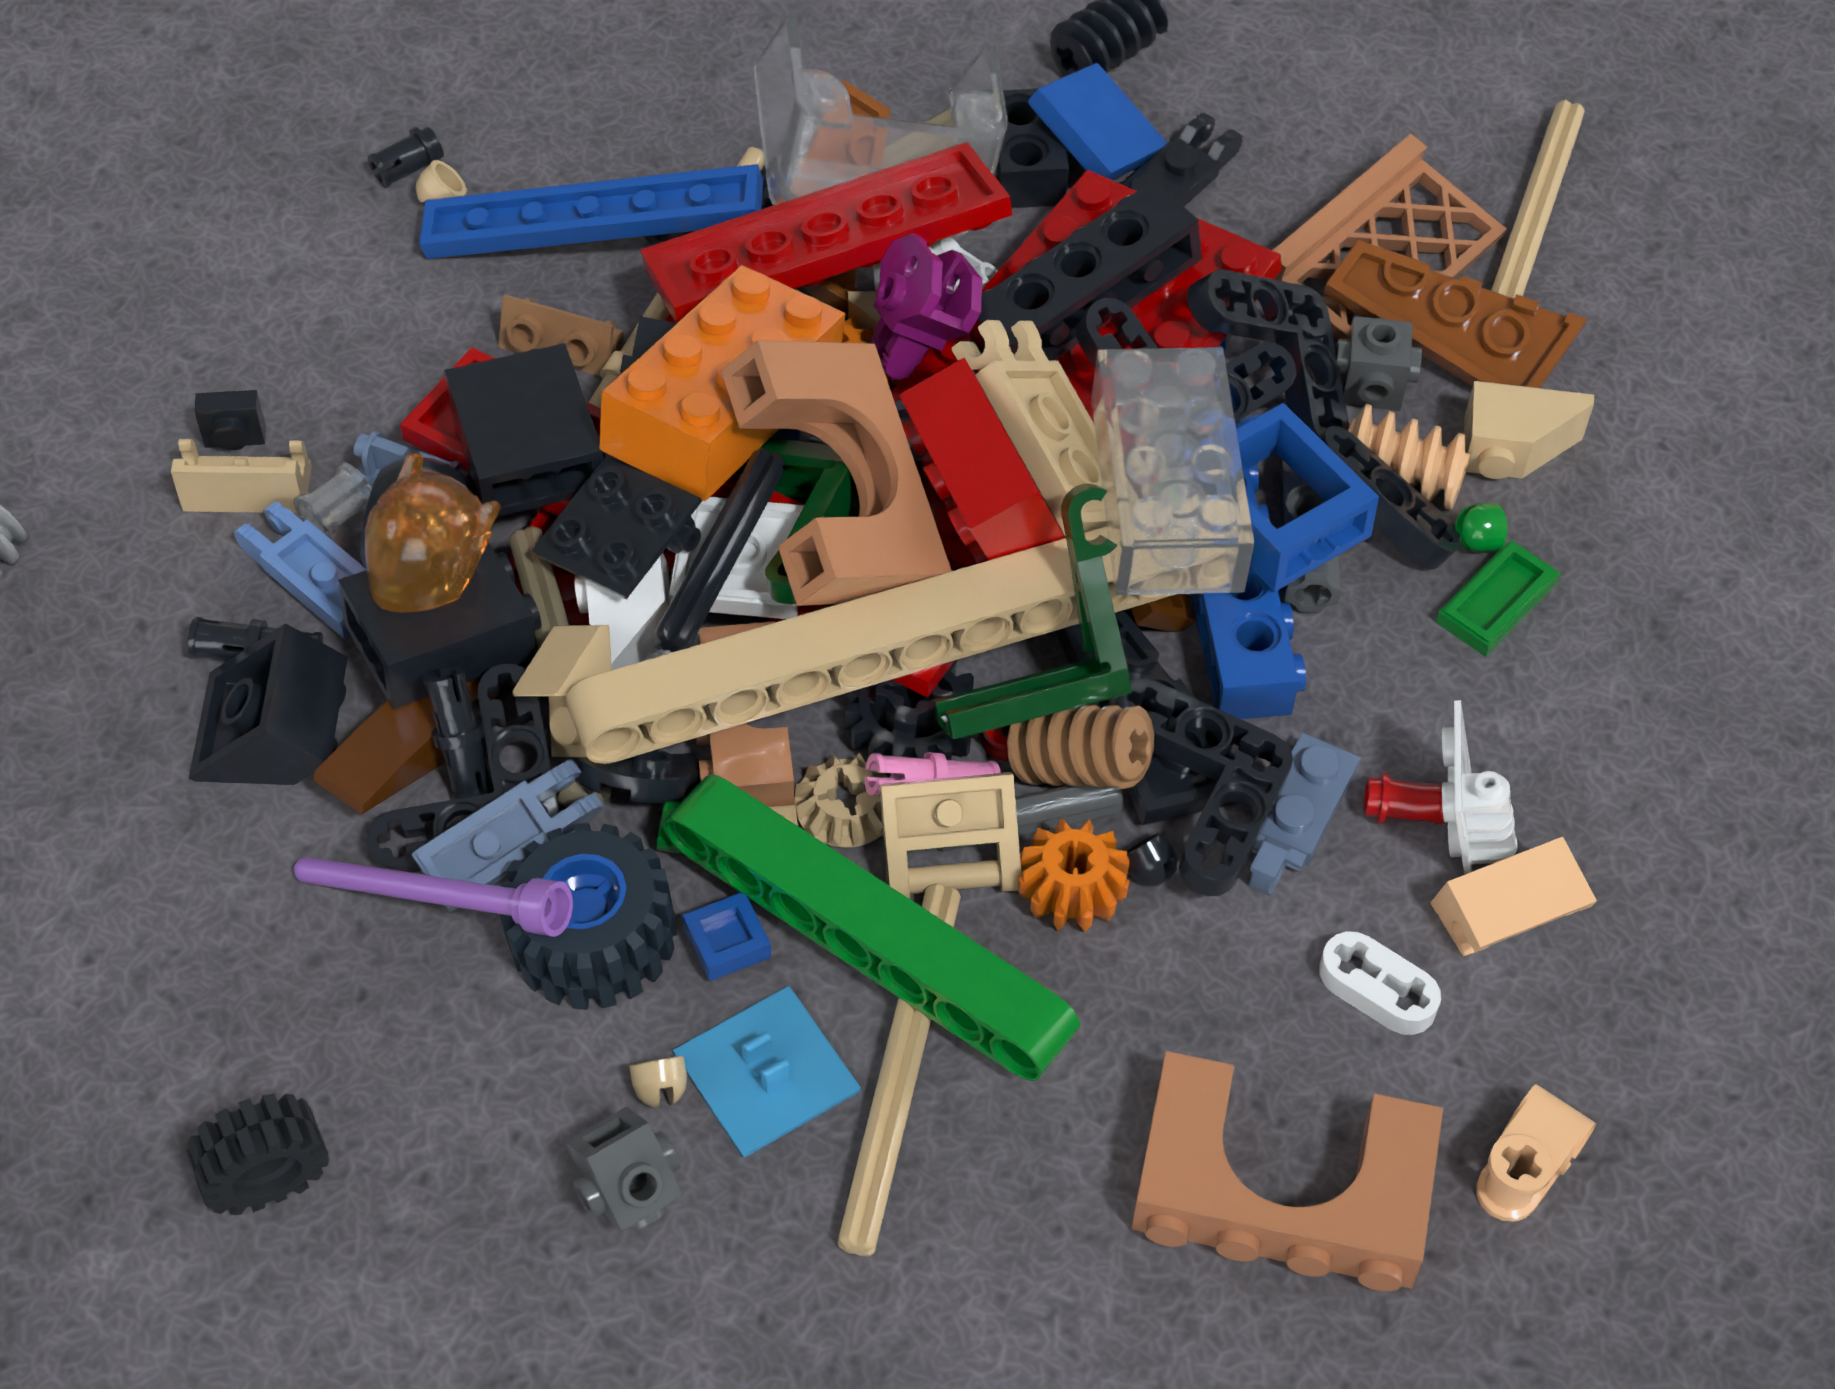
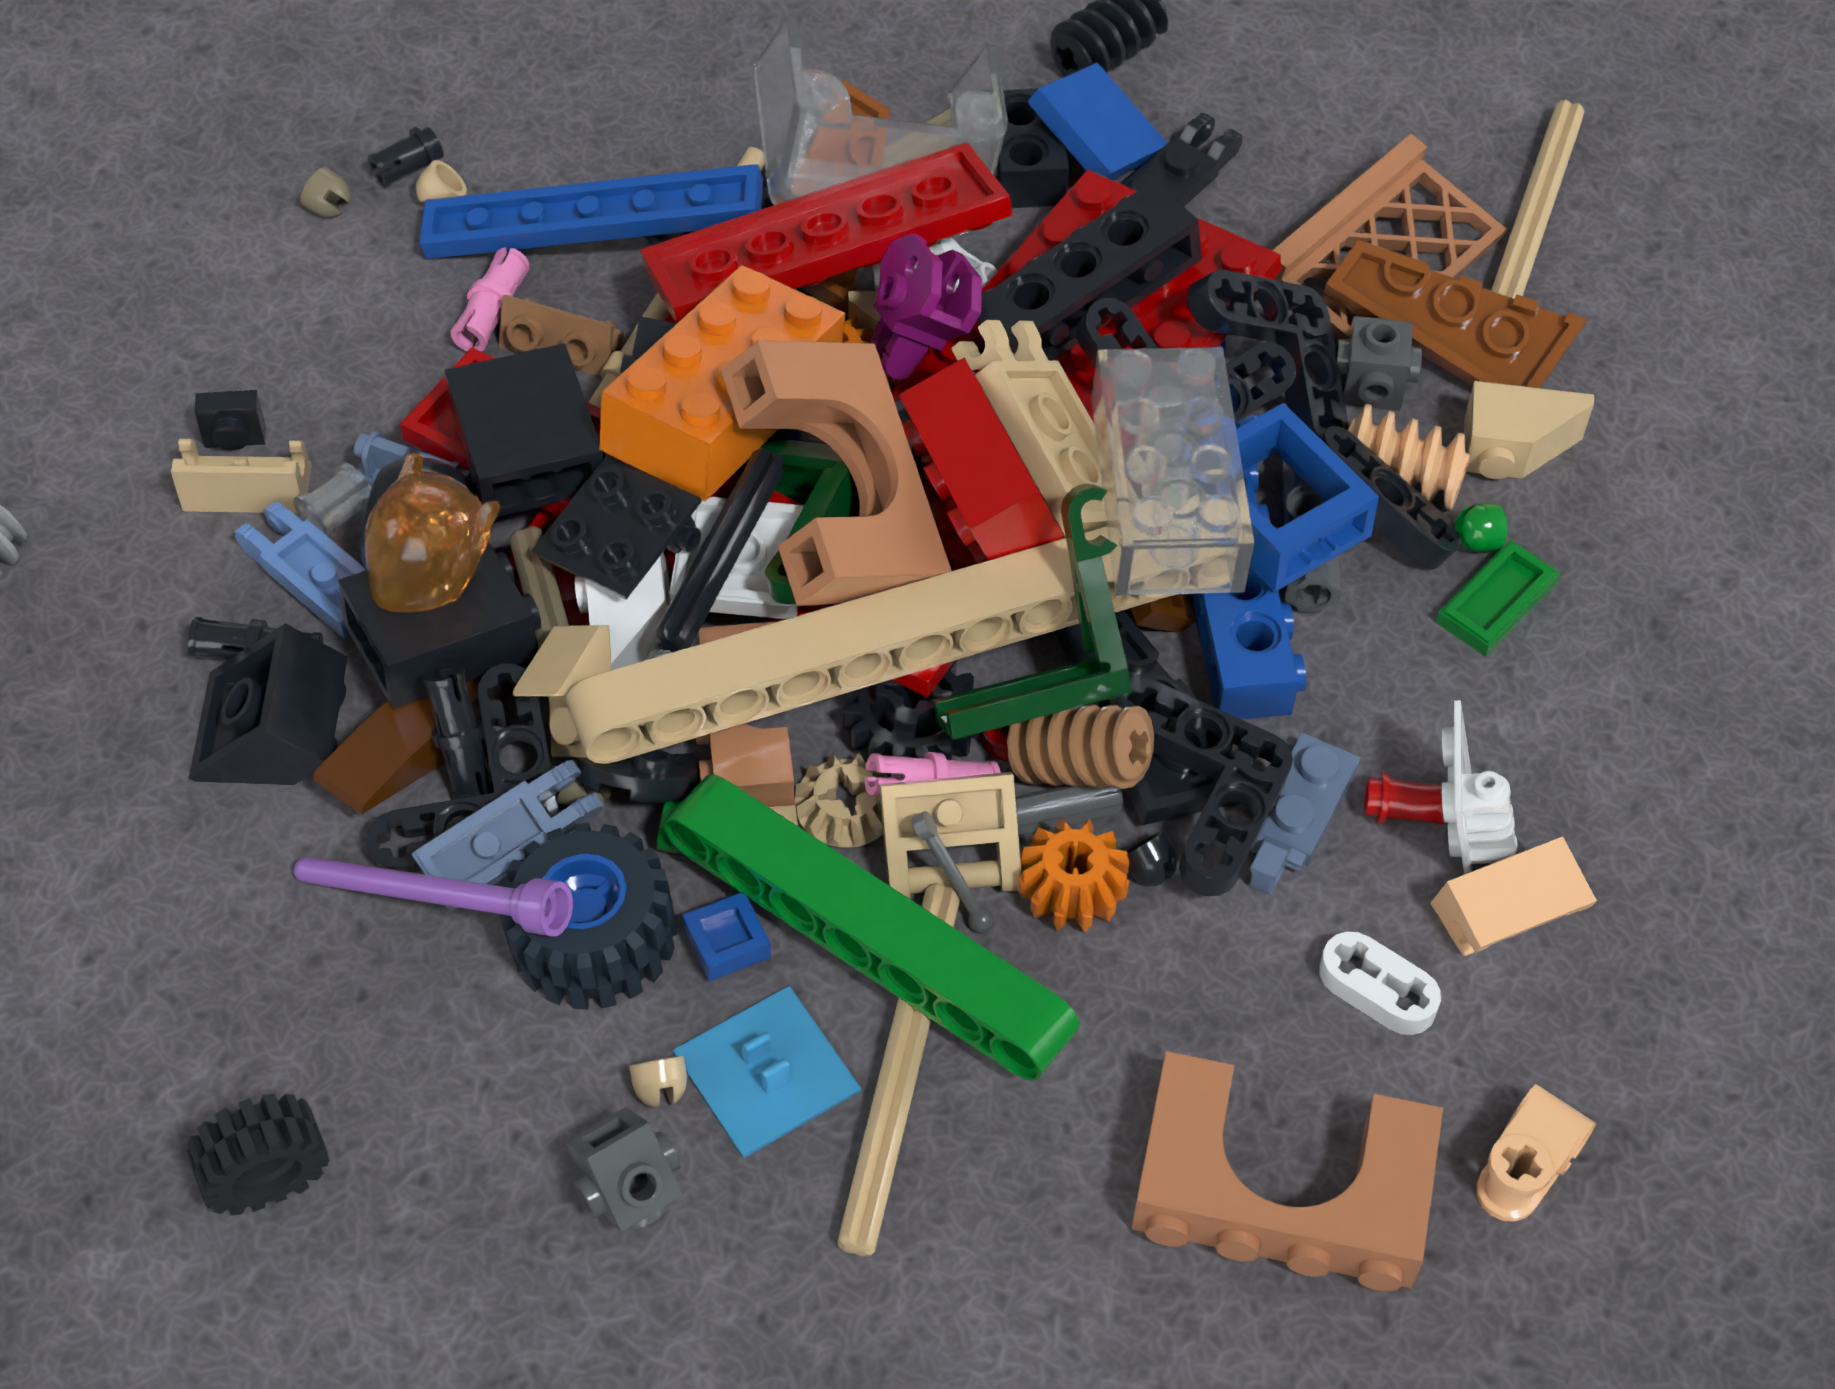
none -> dark tan hinge [300,167,351,218]
none -> bright pink pin [451,247,530,352]
none -> dark grey hinge [912,811,994,934]

